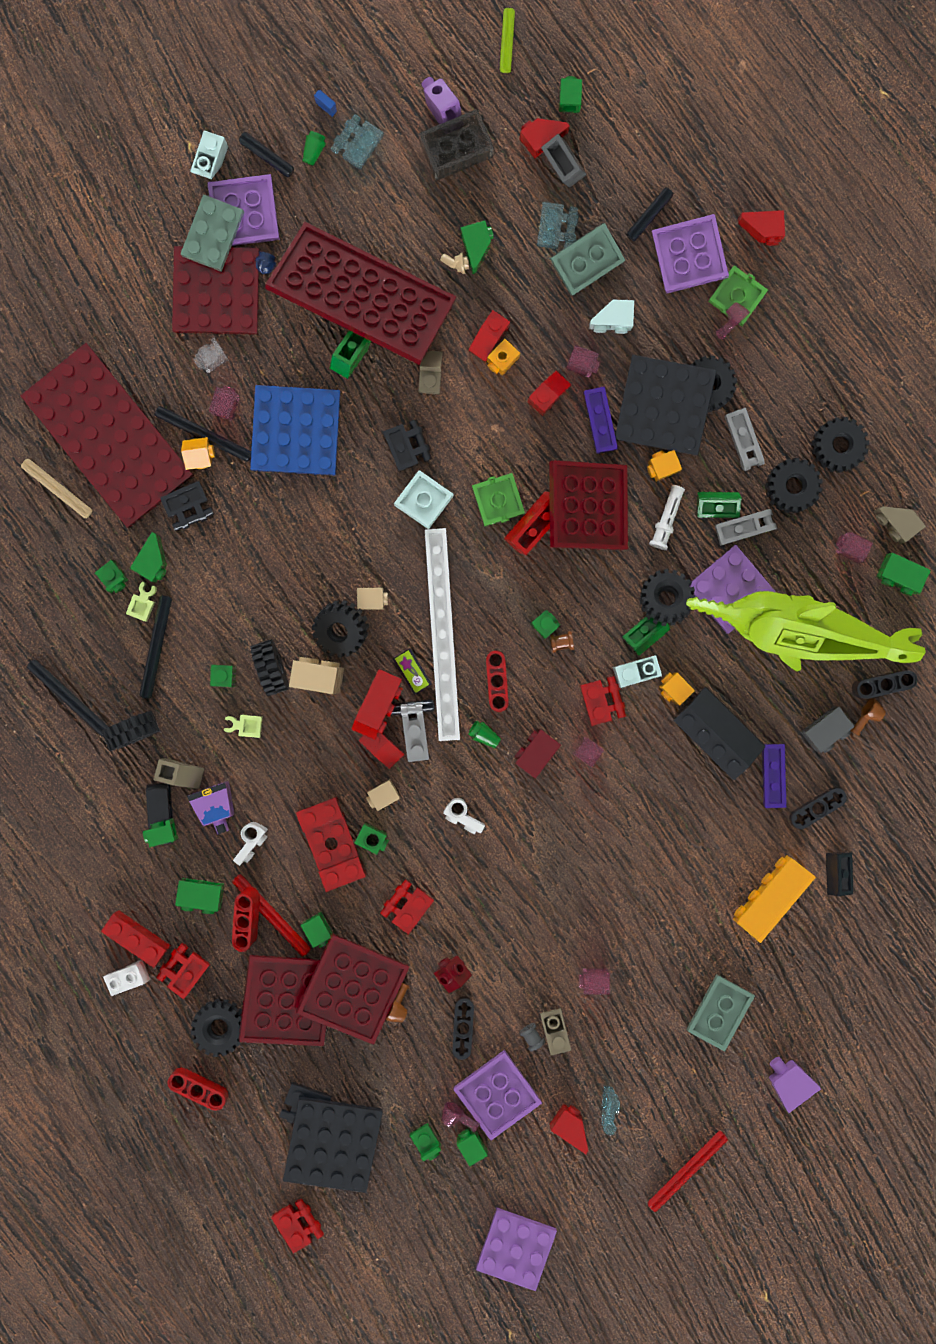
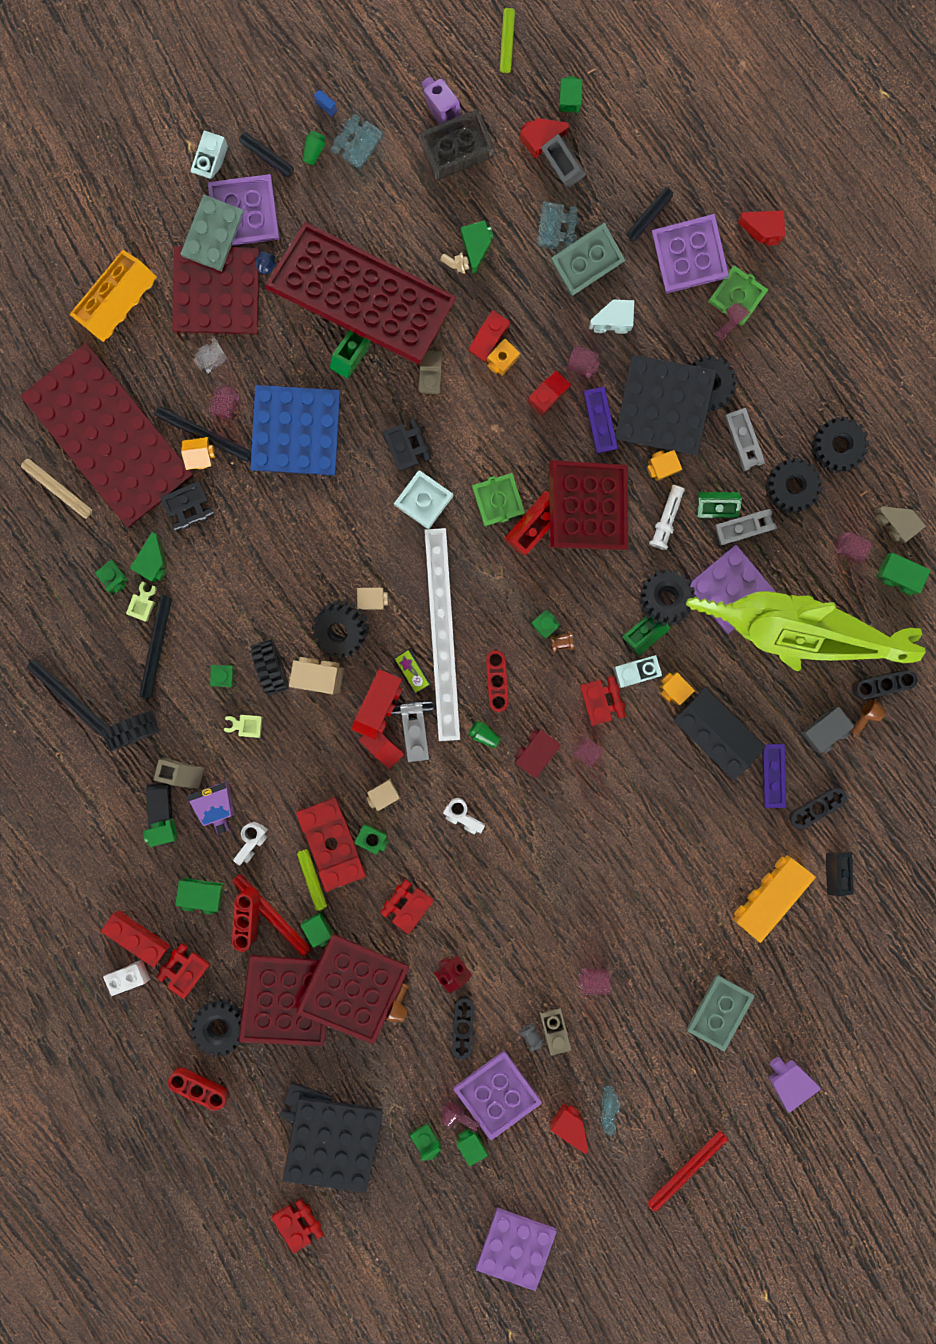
none -> light orange slope [69,250,157,342]
none -> lime axle [297,849,327,911]

